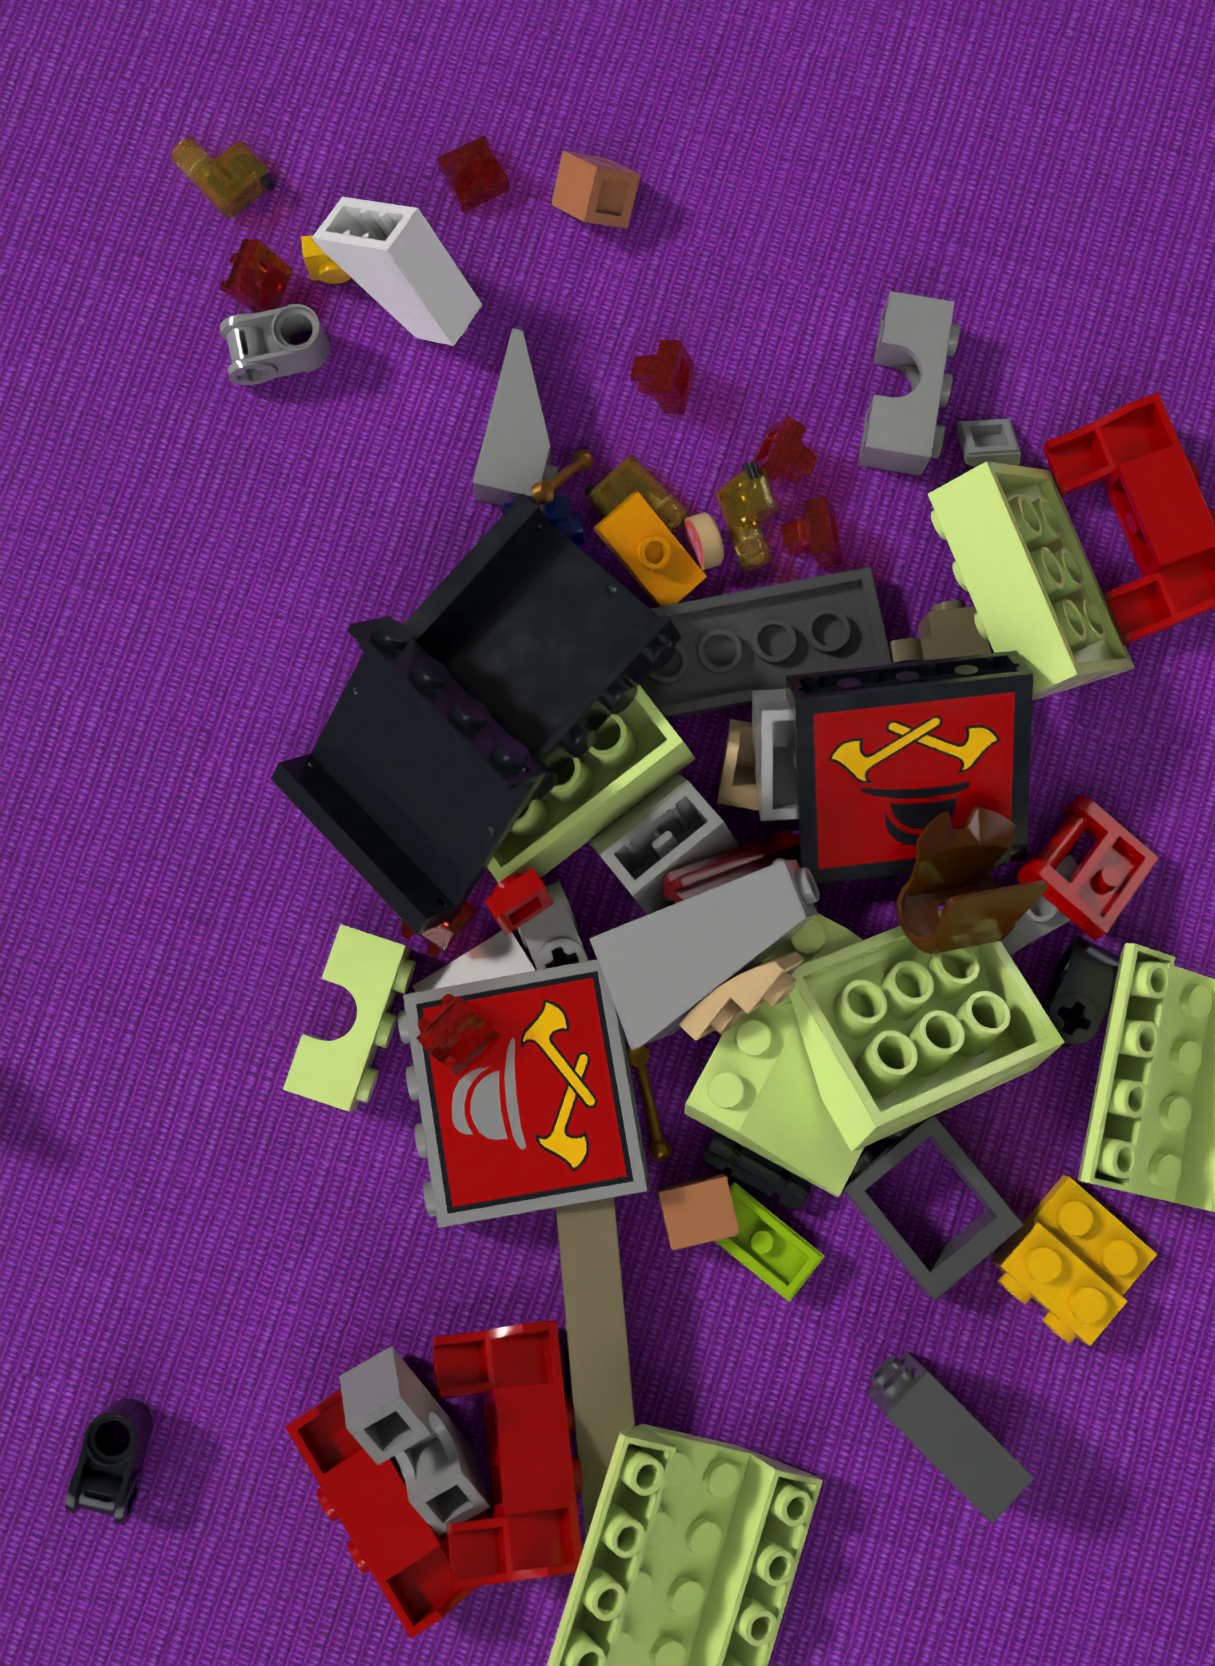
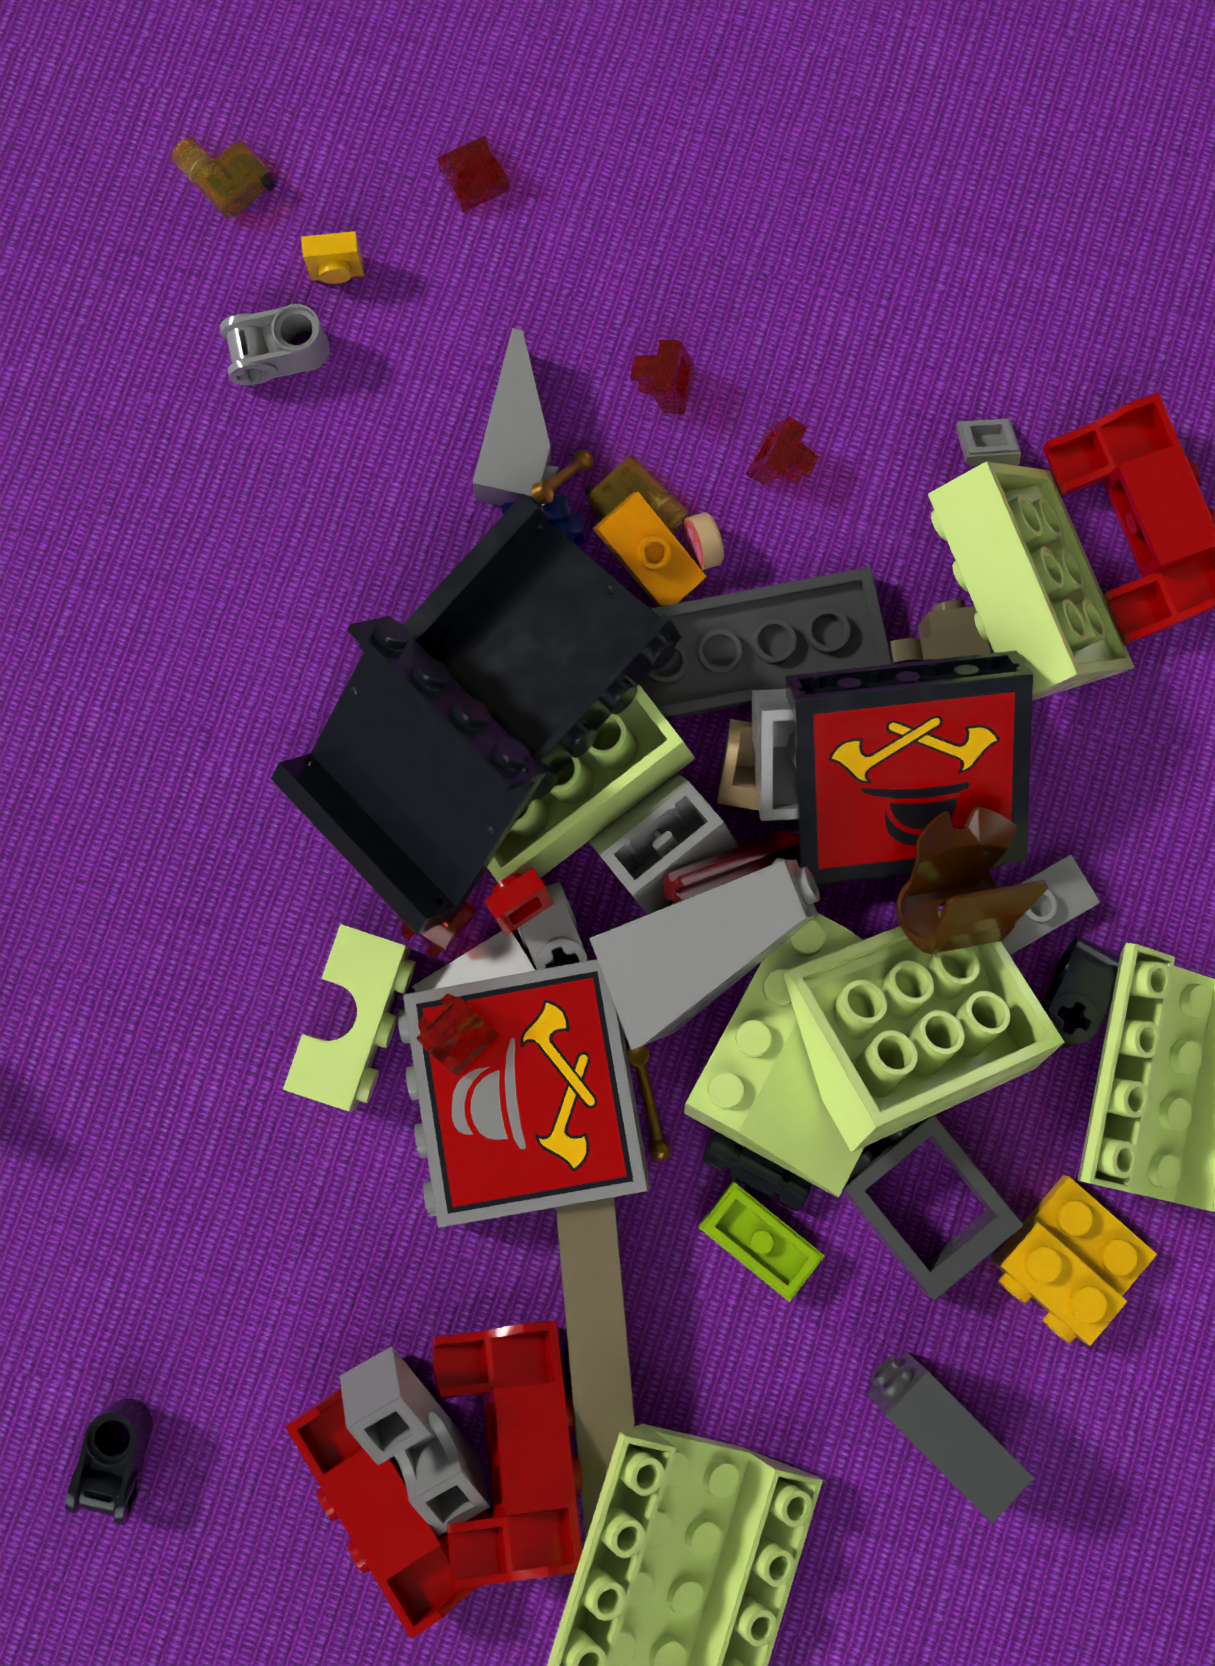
clear red tile [219,239,293,313] -> none
white slope [312,197,482,346] -> none
nougat panel [552,150,641,229] -> none
nougat panel [656,1173,739,1251] -> none
tan slope [679,951,804,1041] -> none
clear yellow piece [715,462,779,571] -> none
clear red tile [781,496,843,567] -> none
light grey arch [858,291,960,476] -> none
red plate [1017,796,1159,941] -> none

